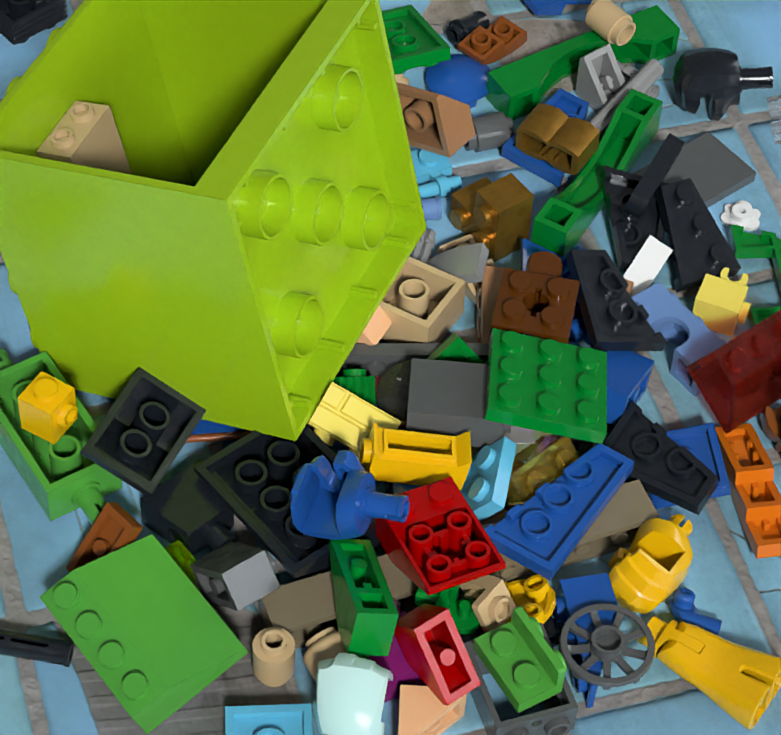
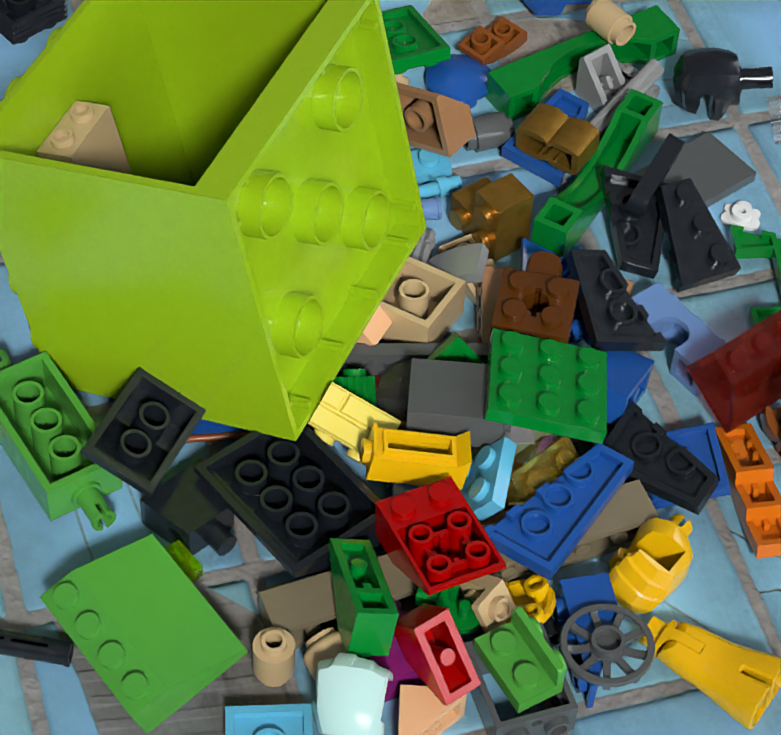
yellow brick [17,371,78,445] -> none
dark orange slope [66,502,143,572] -> none
dark grey brick [189,541,280,611] -> none
blue piece [290,450,410,540] -> none
black pin [446,10,490,45] -> none
white sticker [623,235,673,297] -> none
blue arm [669,588,722,635] -> none
light yellow brick [692,267,751,337] -> none

